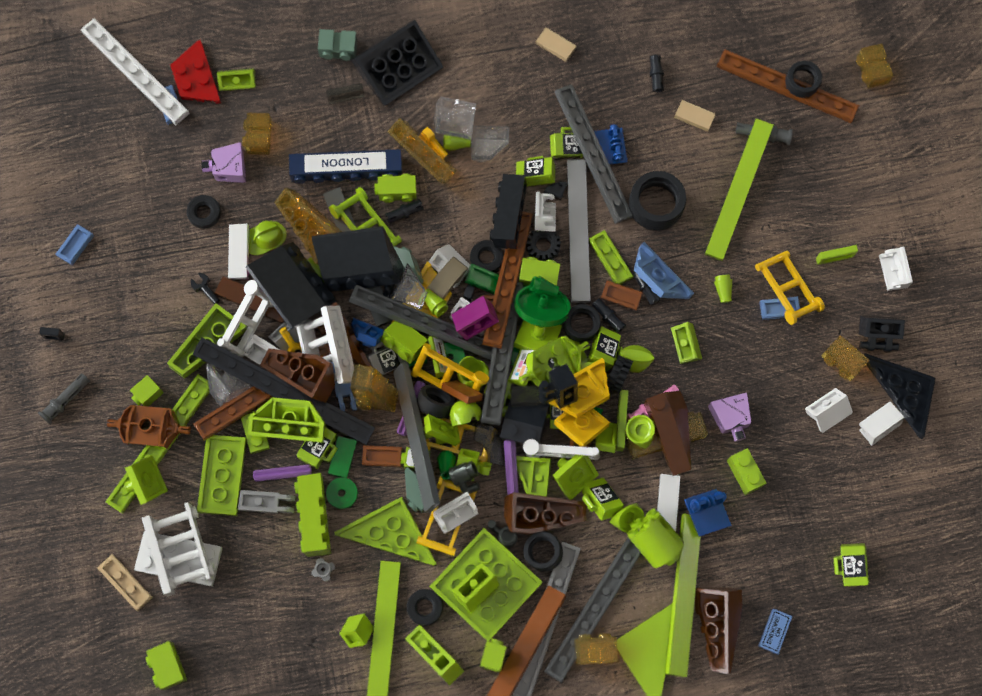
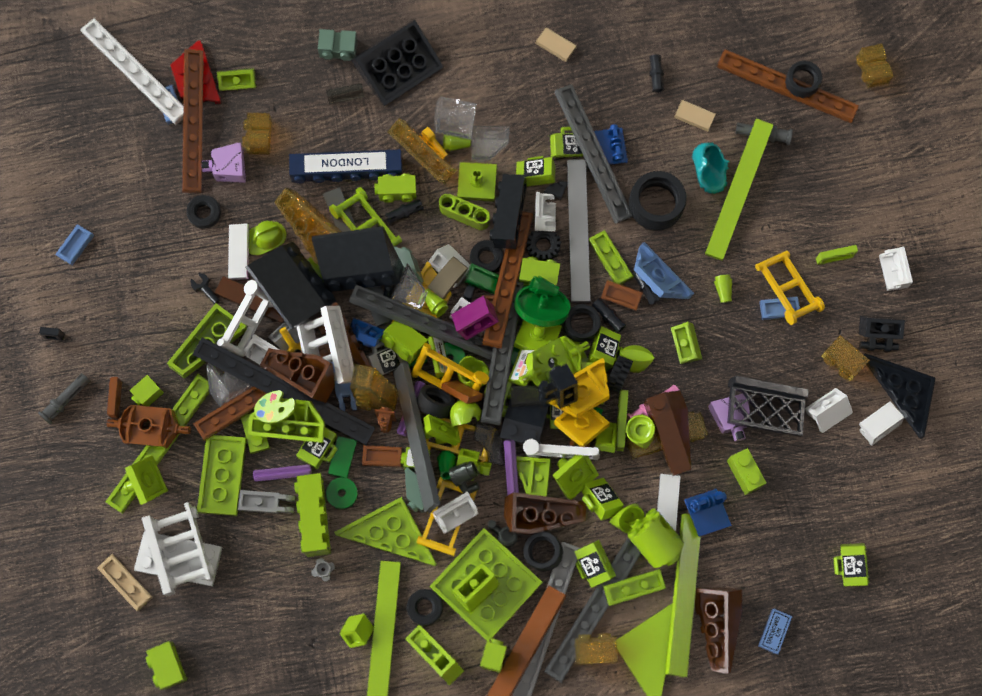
none -> dark orange tile [107,377,122,419]
none -> dark orange tile [182,49,203,194]
none -> piece [254,391,296,424]
none -> dark orange hinge [375,407,397,433]
none -> lime beam [439,194,490,230]
none -> lime tile [457,162,497,202]
none -> lime piece [574,540,616,588]
none -> lime tile [603,569,666,606]
none -> teal piece [692,142,730,194]
none -> black fence [727,375,809,437]

